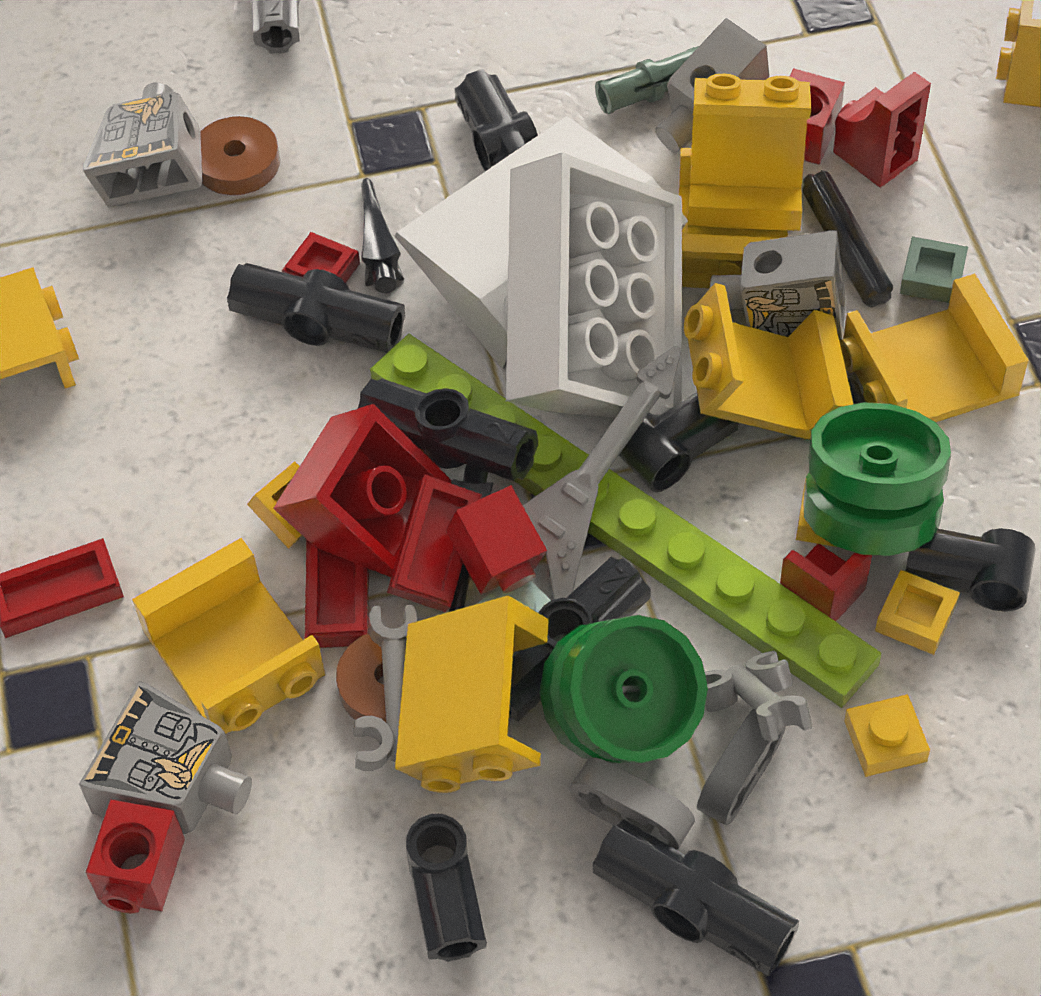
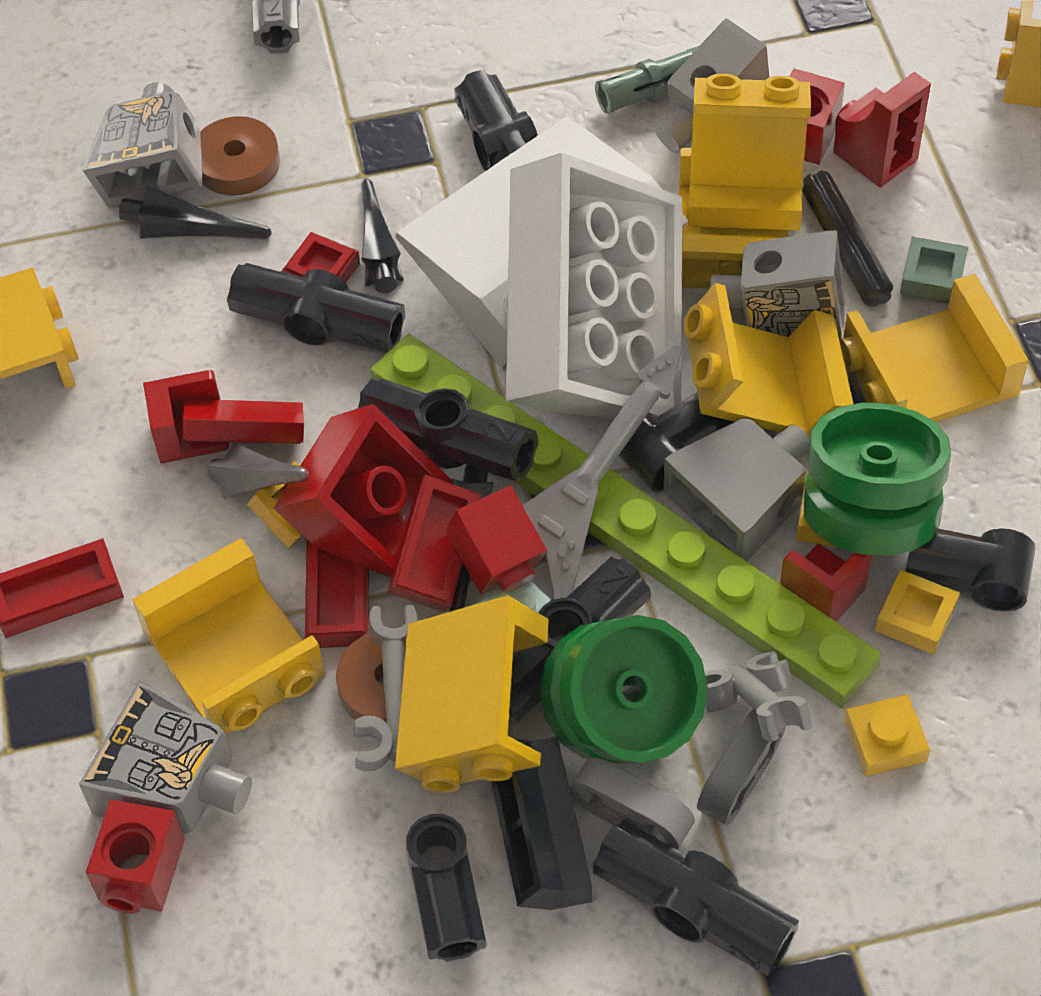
none -> black piece [119,186,272,239]
none -> red panel [143,370,230,464]
none -> red tile [183,399,304,444]
none -> flat silver piece [205,442,309,499]
none -> black piece [491,736,592,910]
none -> light grey torso [663,418,810,561]

